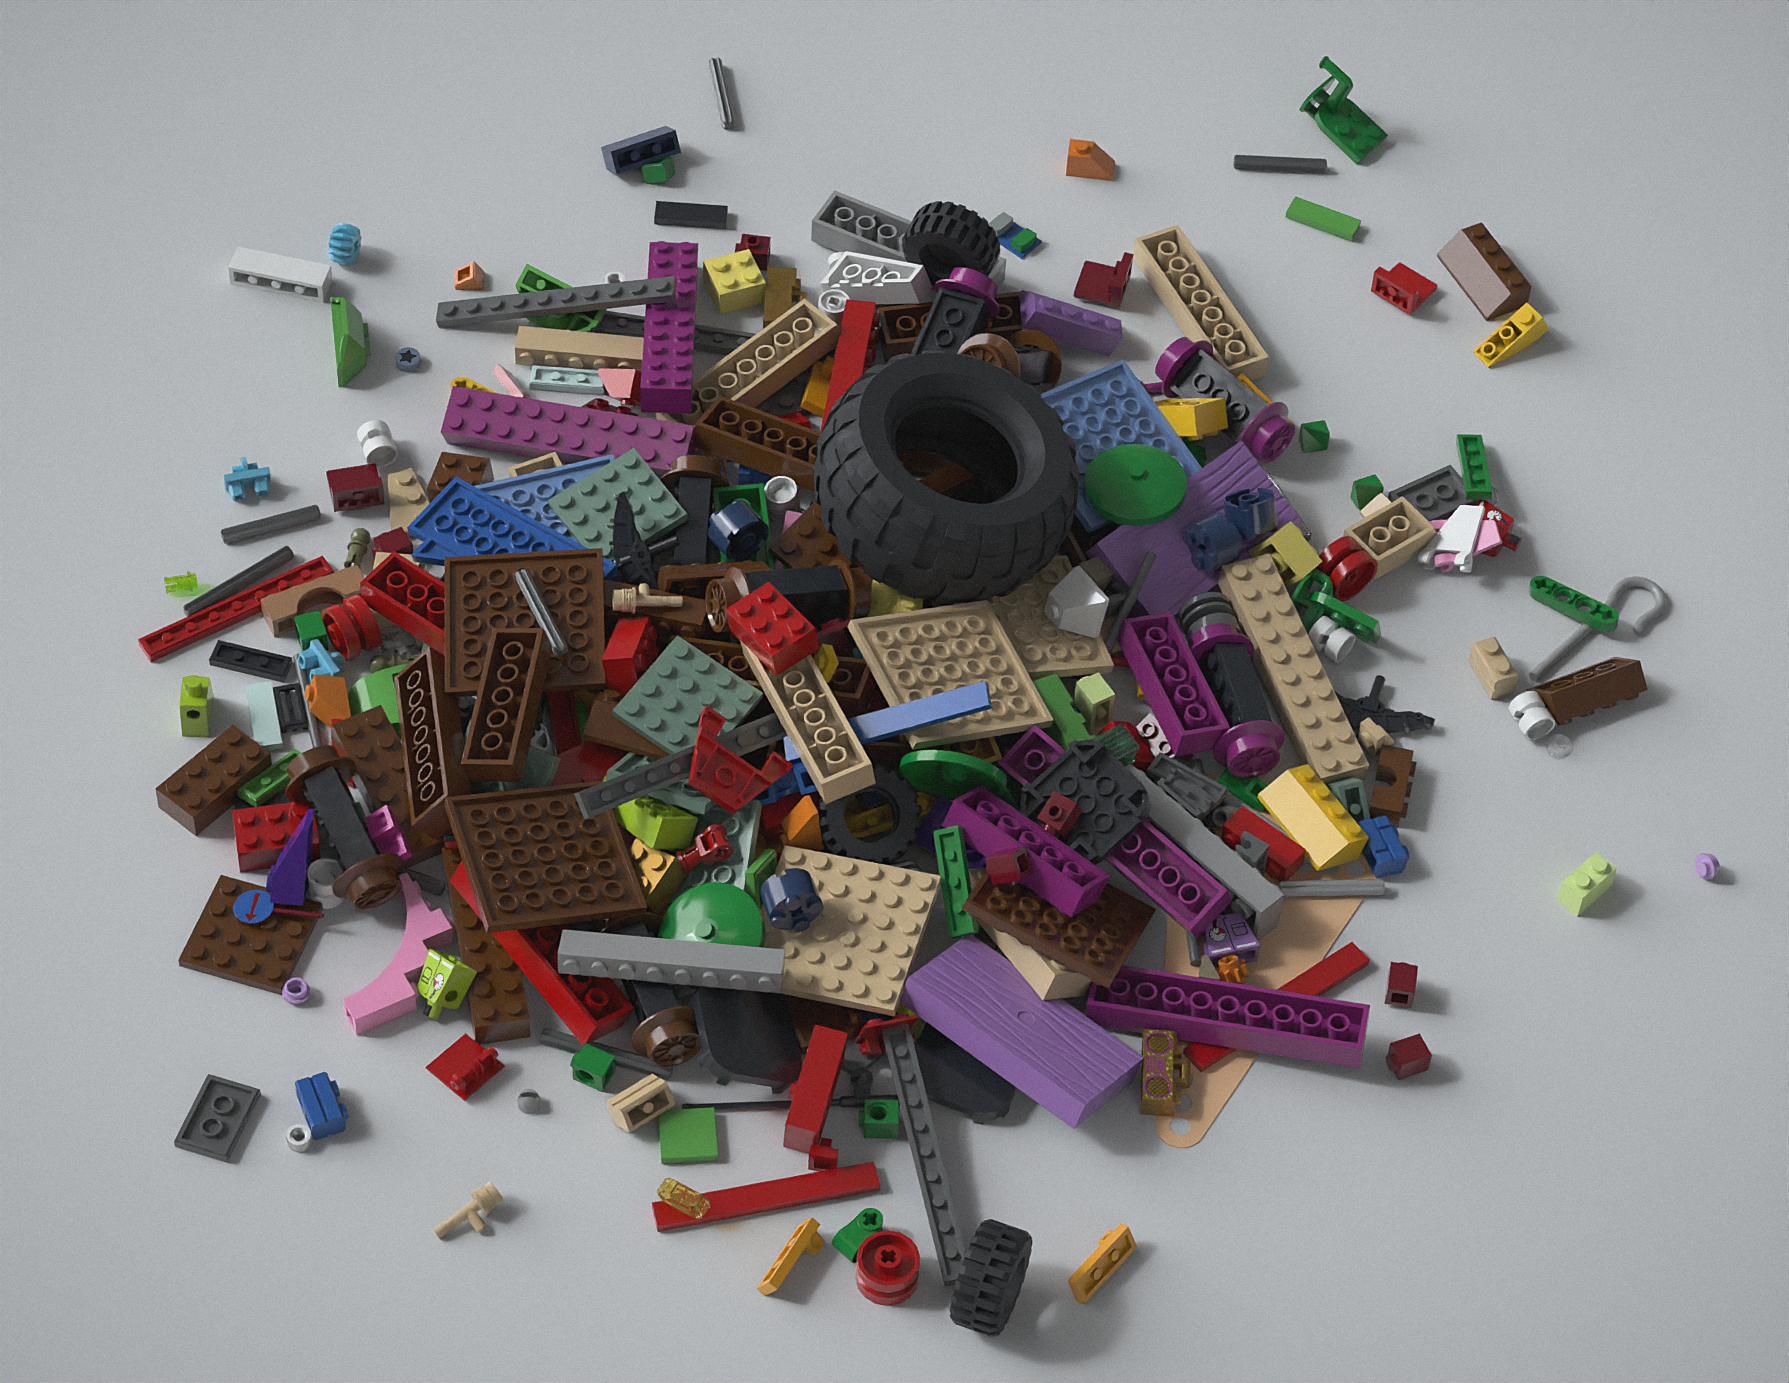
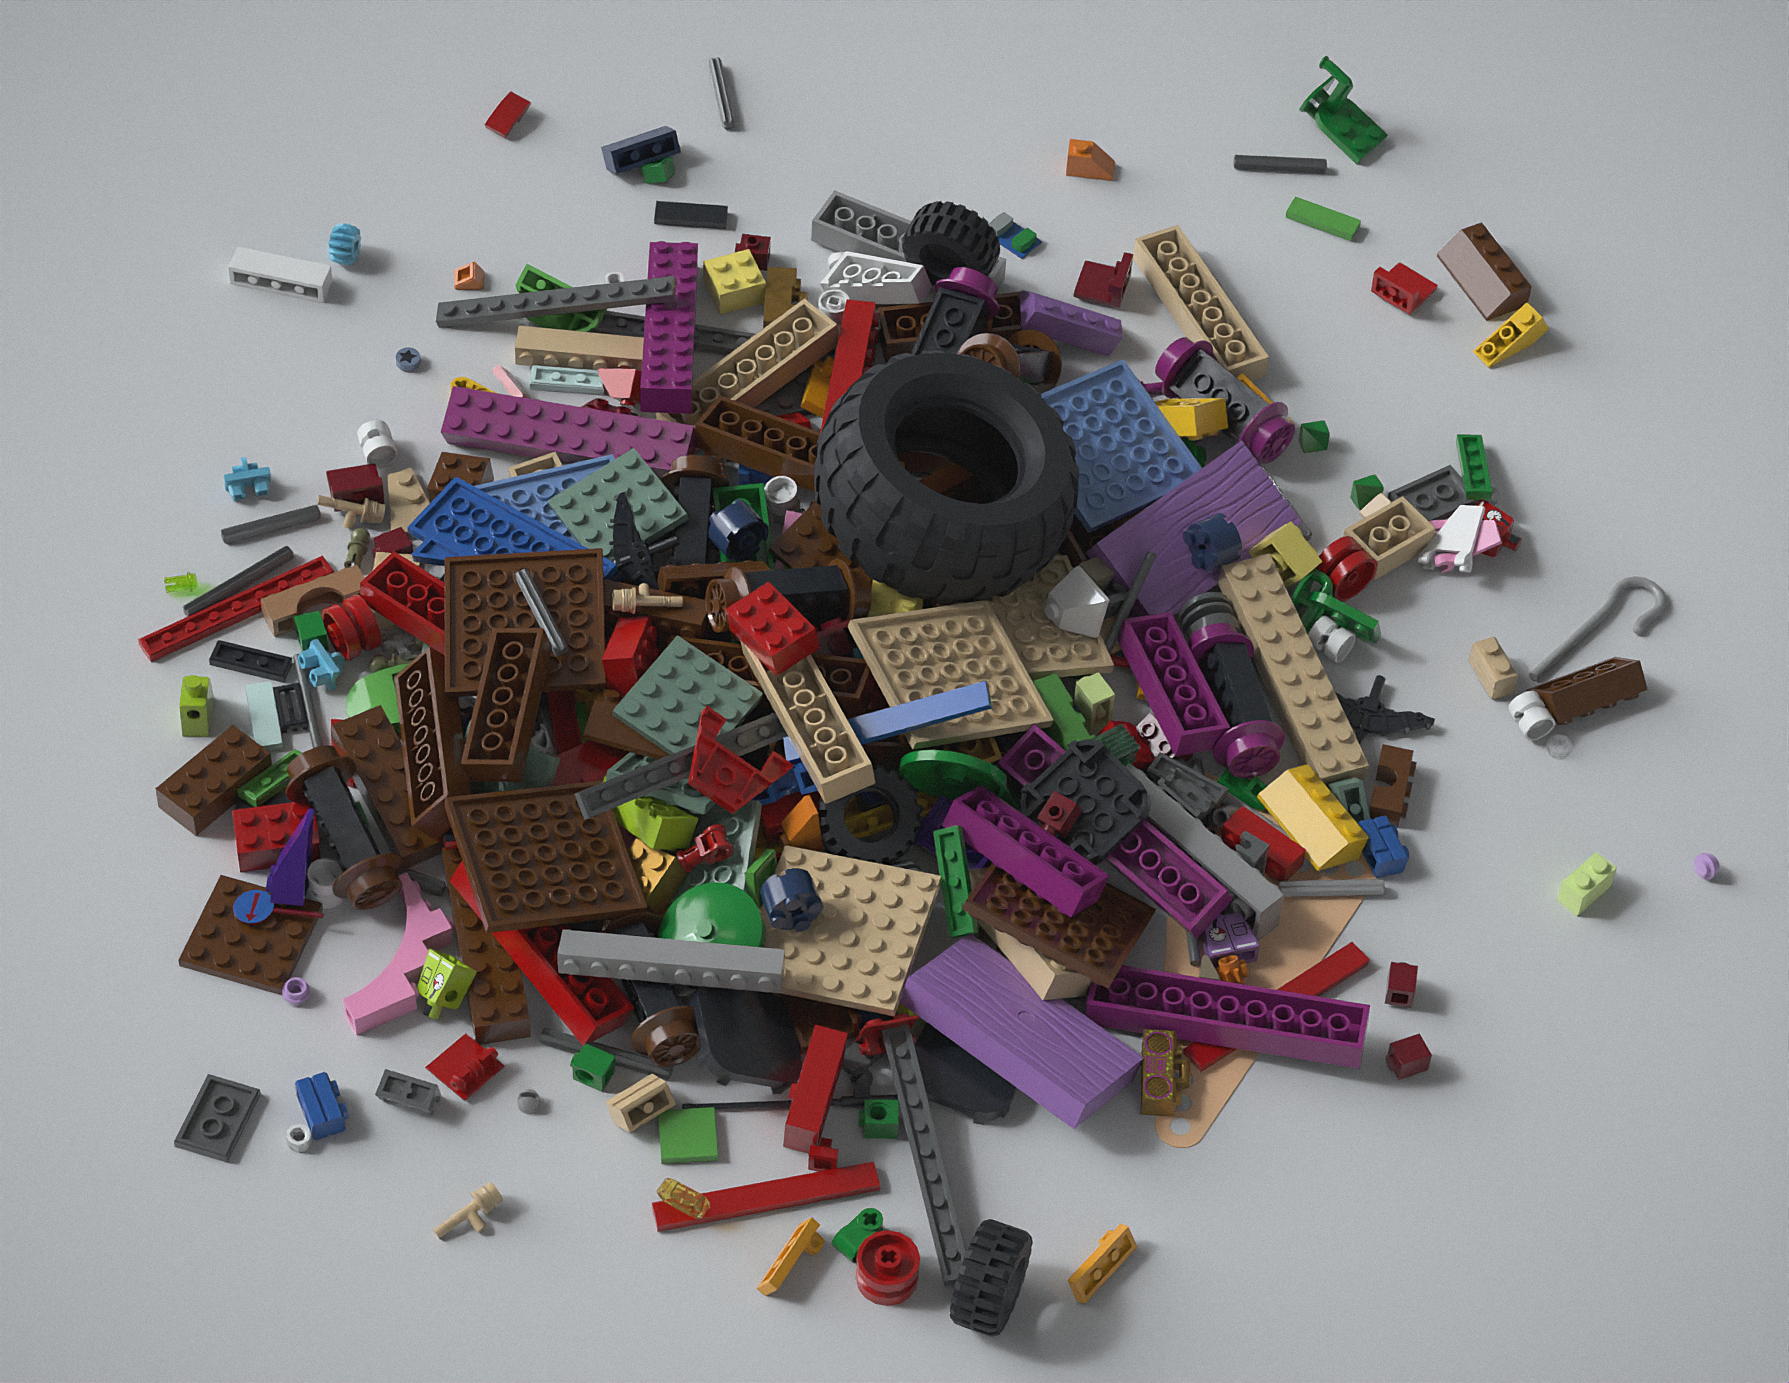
orange slope [305,675,351,728] -> none
bright green wedge [330,297,371,387] -> none
dark pink slope [365,805,412,861] -> none
yellow plate [813,644,839,683] -> none
dark red brick [985,846,1033,887] -> none
green dish [1084,444,1187,526] -> none
dark blue brick [1223,488,1278,540] -> none
tan bracket [1358,717,1394,758] -> none
green beam [1529,576,1619,632] -> none
none -> tan piece [317,495,385,529]
none -> dark grey hinge [375,1069,442,1115]
none -> red slope [485,91,531,139]

